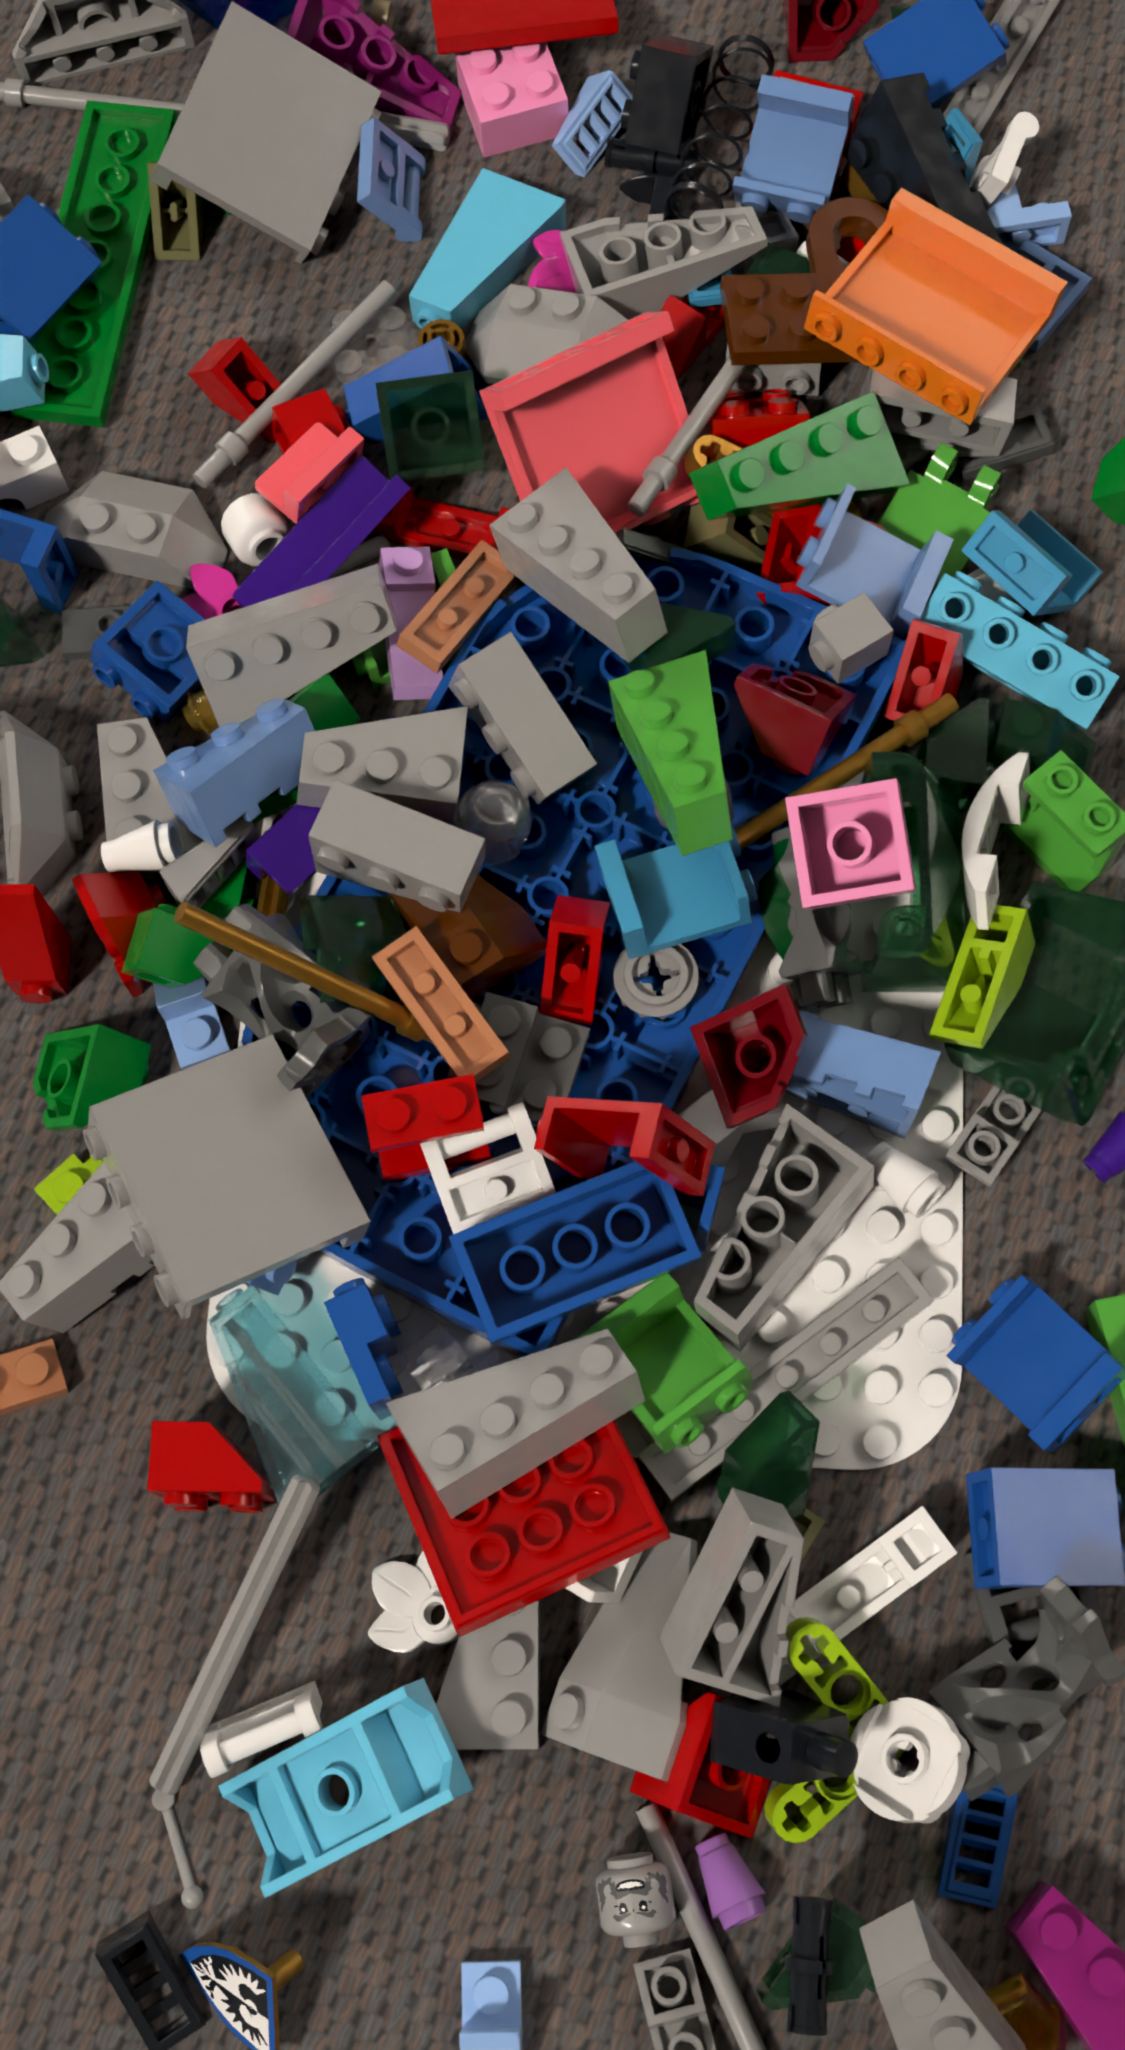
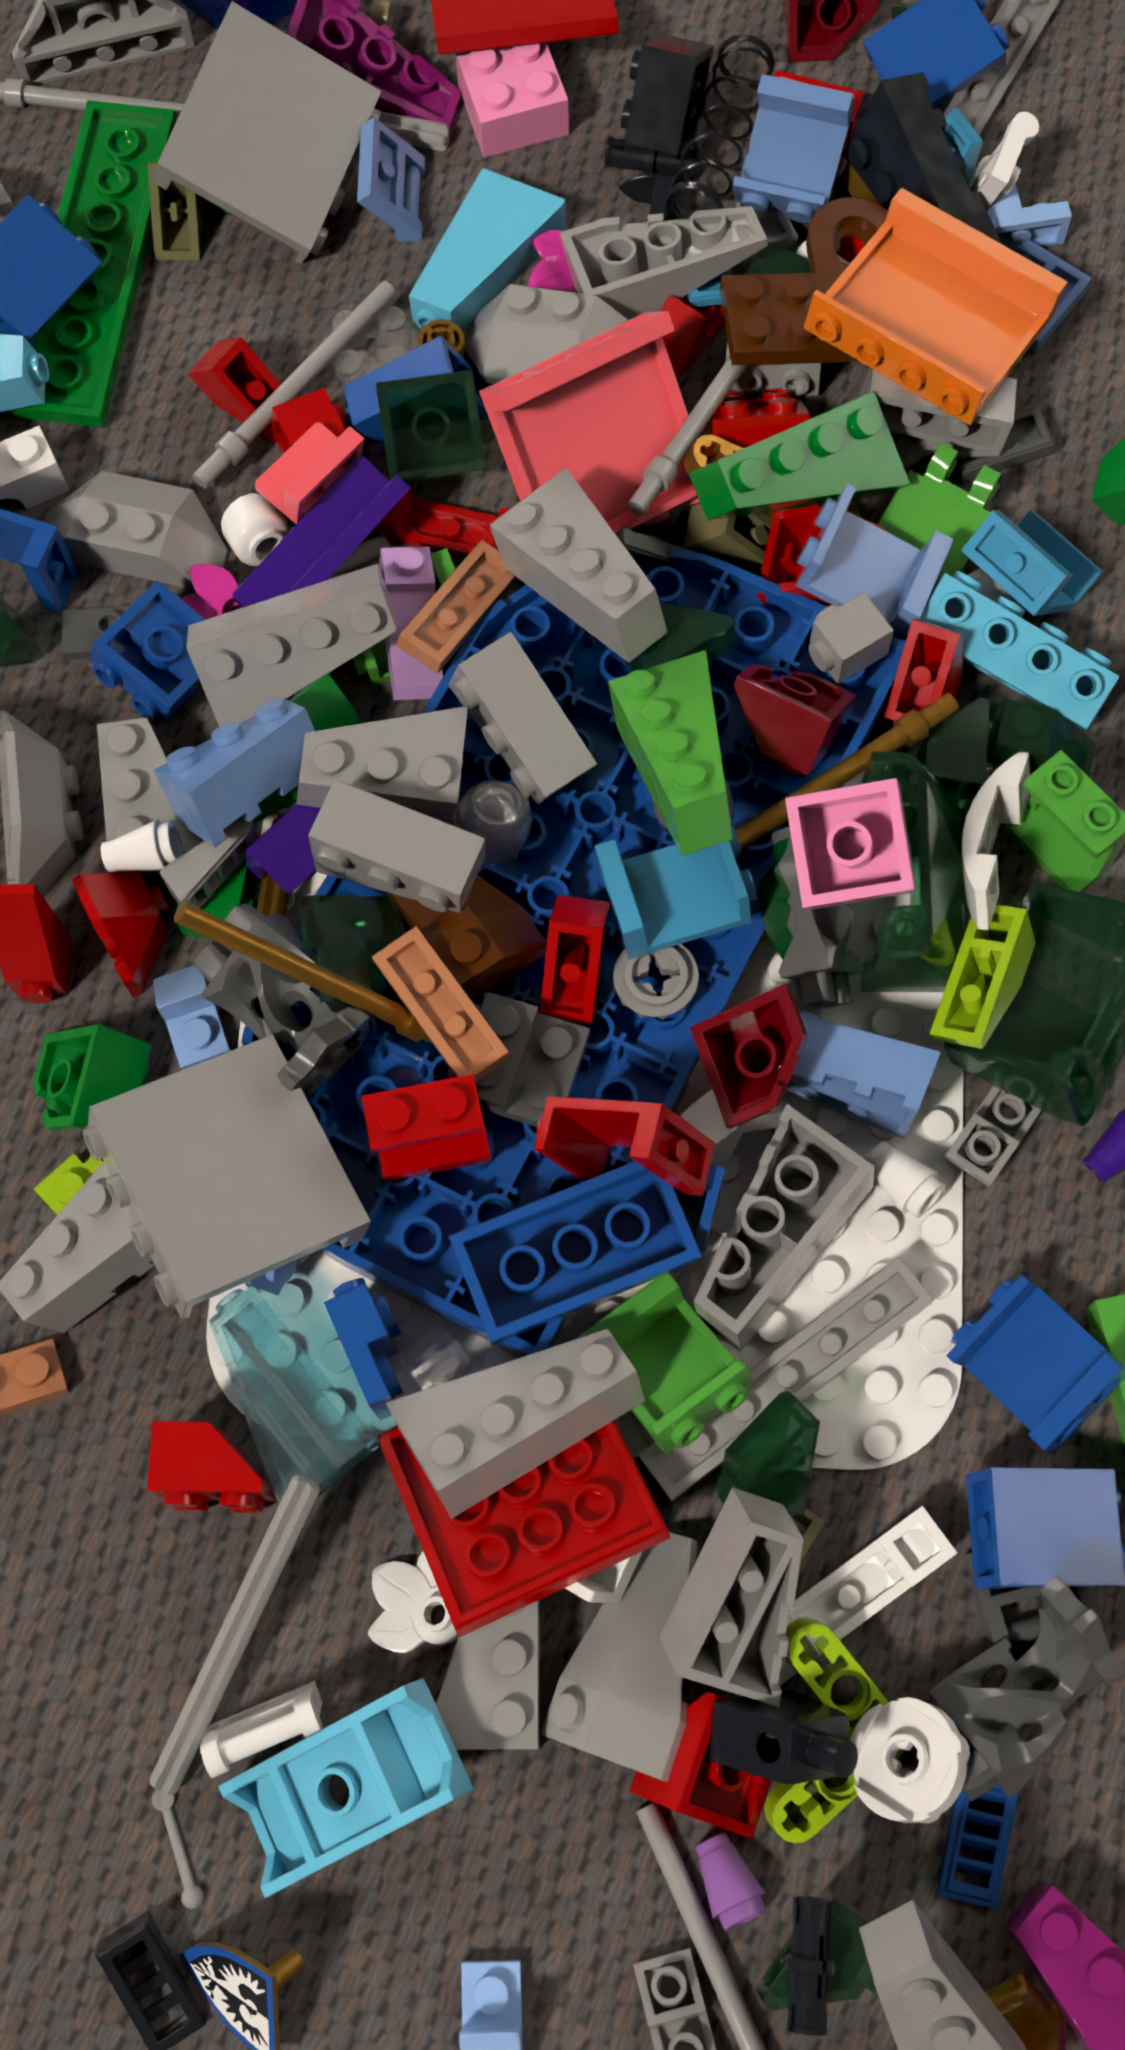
green slope [121,904,234,988] -> none
clear yellow plate [182,689,219,735] -> none
white plate [420,1102,556,1234] -> none
light blue slope [551,70,633,177] -> none
light grey head [595,1852,676,1948] -> none

